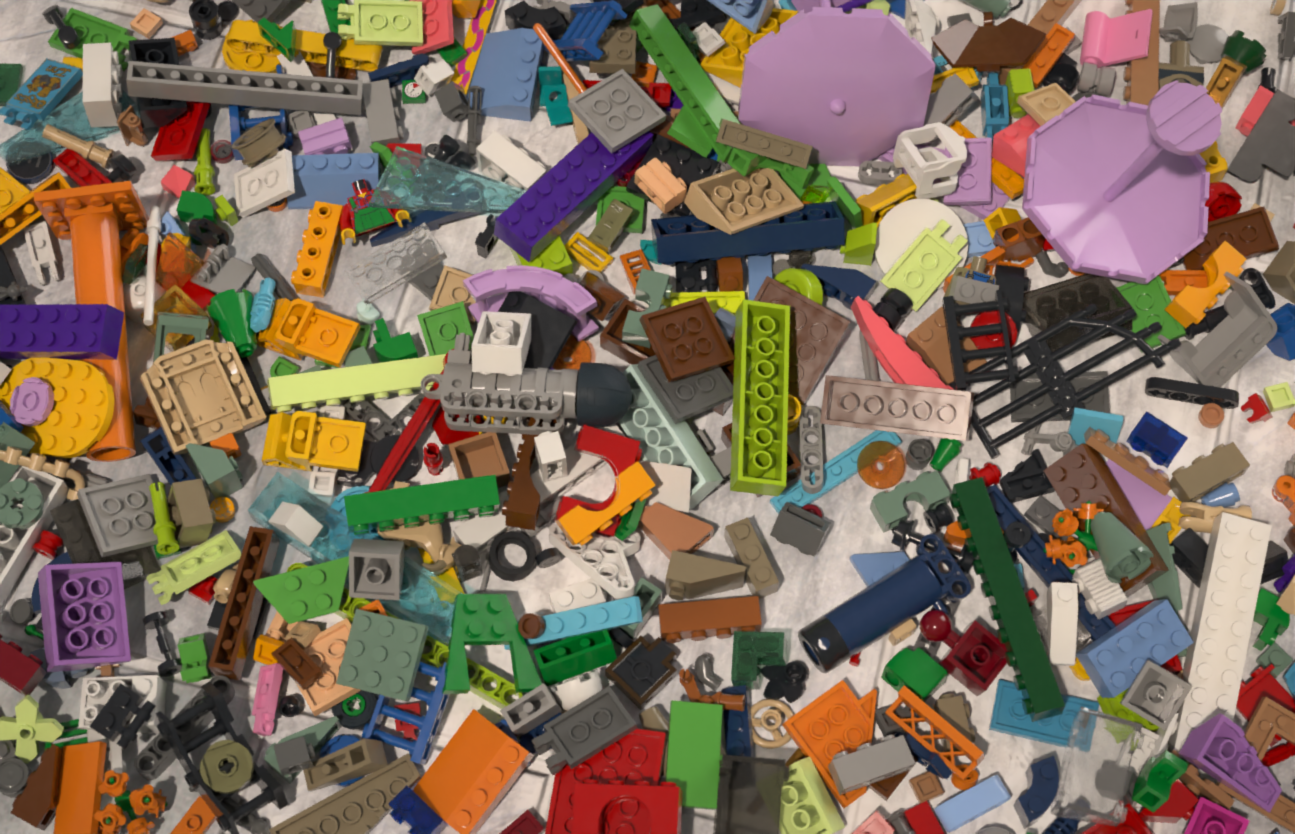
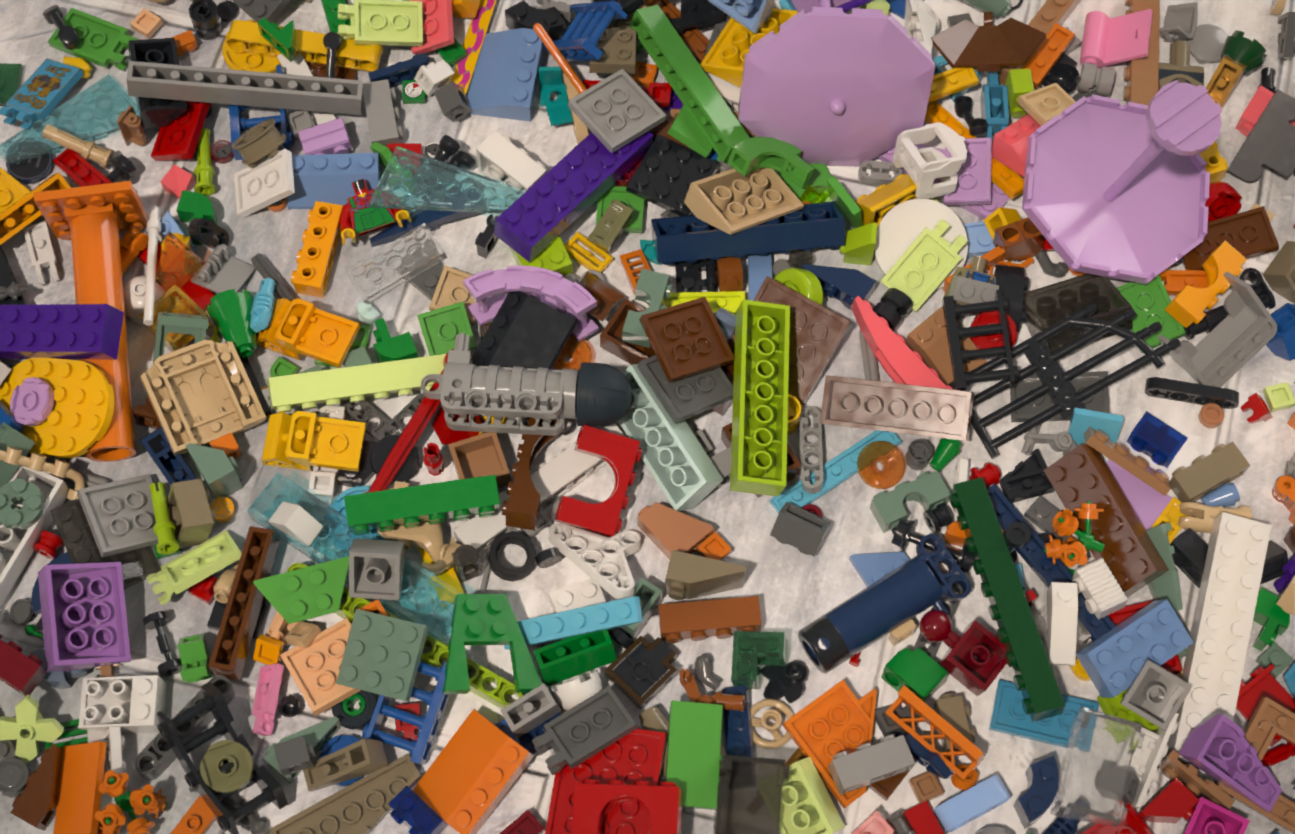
white brick [83,42,123,128] -> none
black plate [89,683,156,749] -> none
tile [123,243,148,284] -> none
lime plate [214,195,239,226] -> none
reddish brown plate [271,637,324,690] -> none
dark grey piece [467,86,482,156] -> none
white brick [472,311,531,376] -> none
reddish brown tile [518,613,545,639] -> none
white brick [534,431,568,482] -> none
light orange arch [555,461,655,546] -> none
green tile [614,498,647,541] -> none
light nougat brick [634,158,687,214] -> none
white sticker [639,460,691,513] -> none
clear green tile [677,22,701,61] -> none
white slope [687,22,725,57] -> none
dark tan fence [716,118,813,169] -> none
dark tan brick [724,517,779,599] -> none
light grey brick [923,74,979,146] -> none
sand green cone [1090,512,1154,583] -> none
green brick [1132,750,1188,813] -> none
none -> orange plate [697,531,732,561]
none -> black bar [954,96,987,135]

